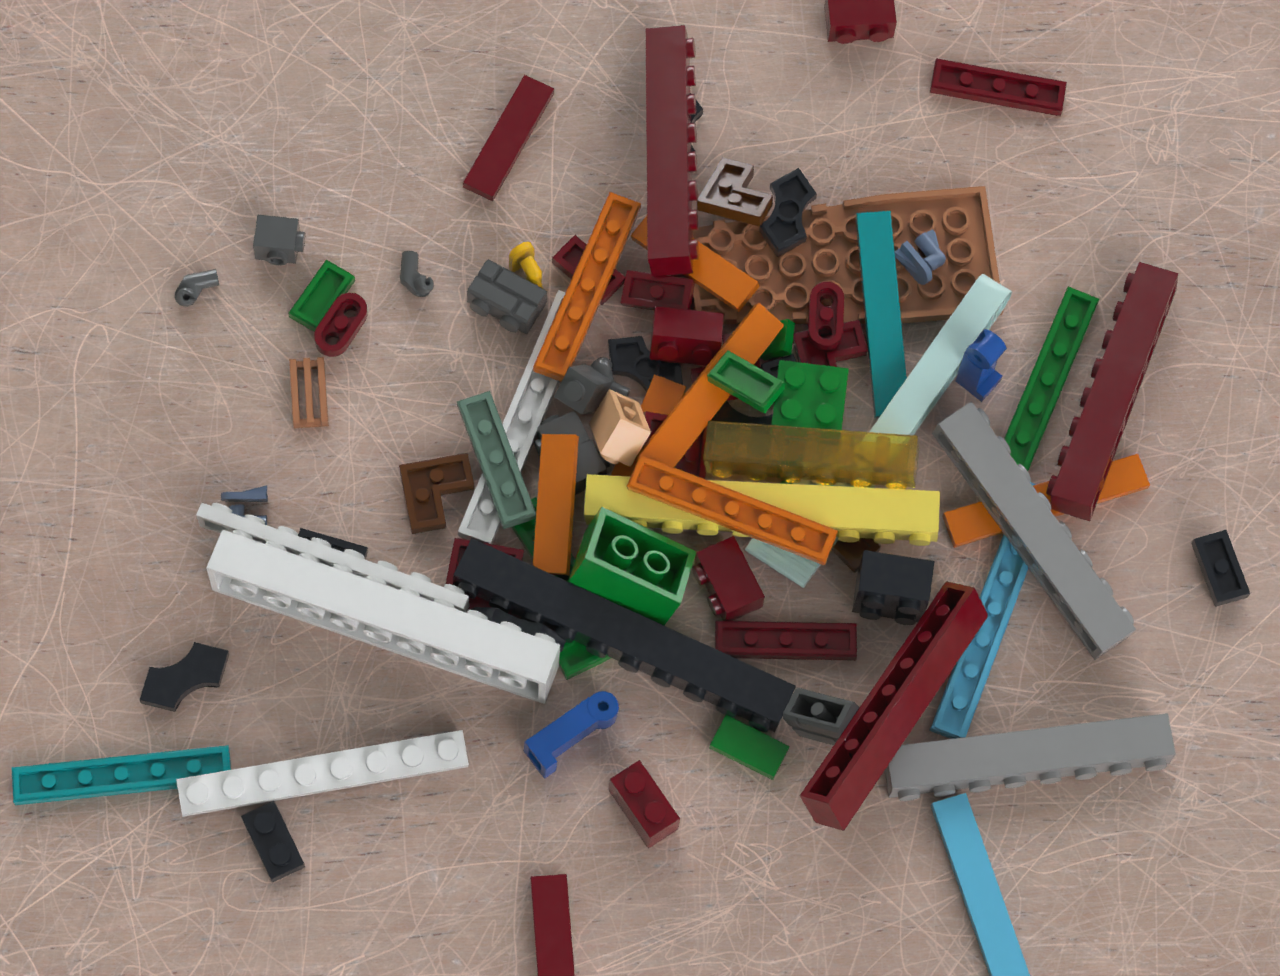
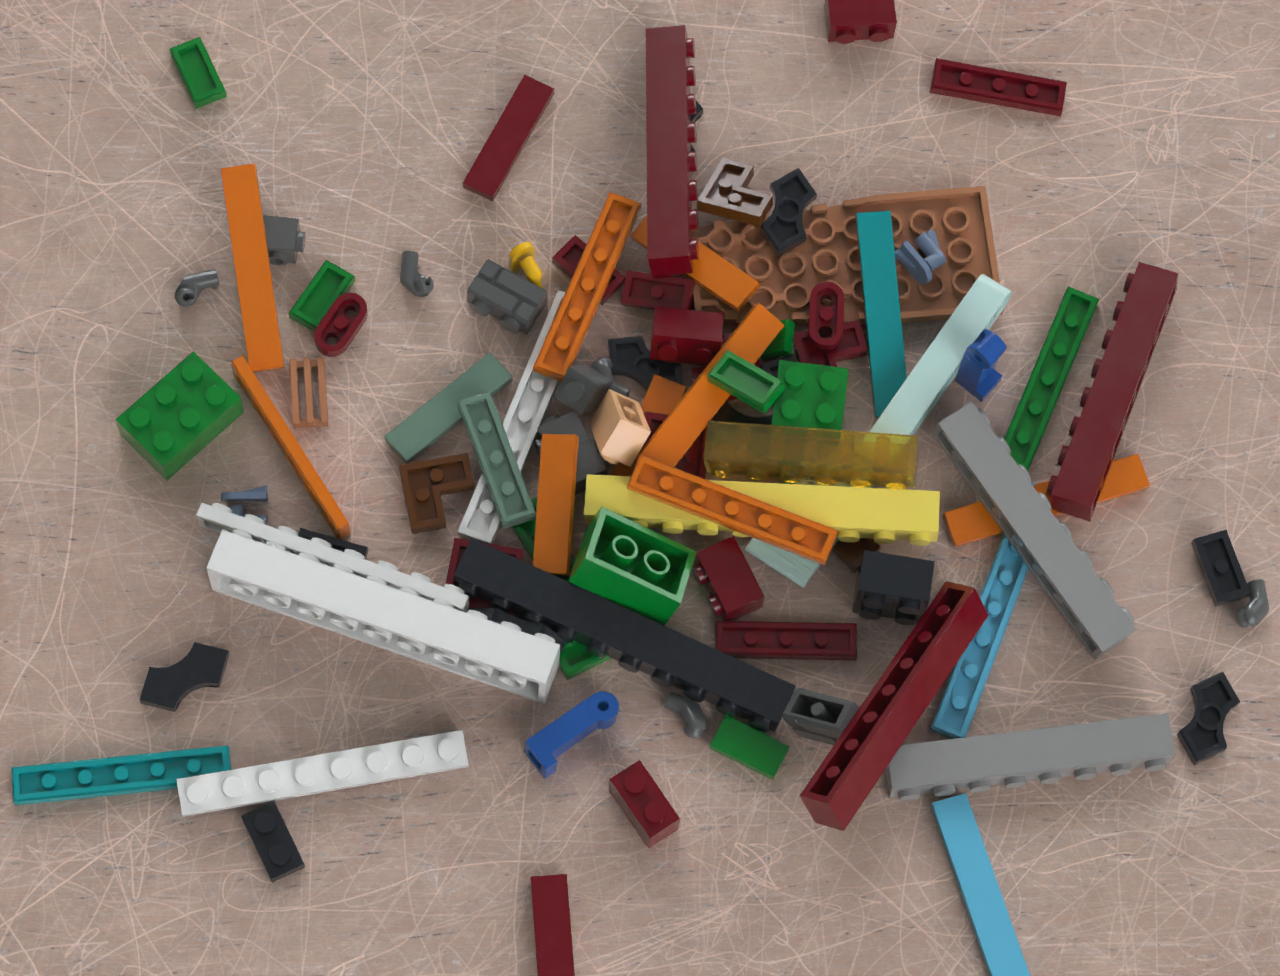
none -> green brick [115,351,244,481]
none -> green tile [169,37,227,109]
none -> orange tile [221,163,285,373]
none -> orange tile [231,355,351,540]
none -> sand green tile [384,353,513,464]
none -> dark grey arm [664,691,707,739]
none -> black tile [1177,671,1240,766]
none -> dark grey arm [1236,579,1269,627]

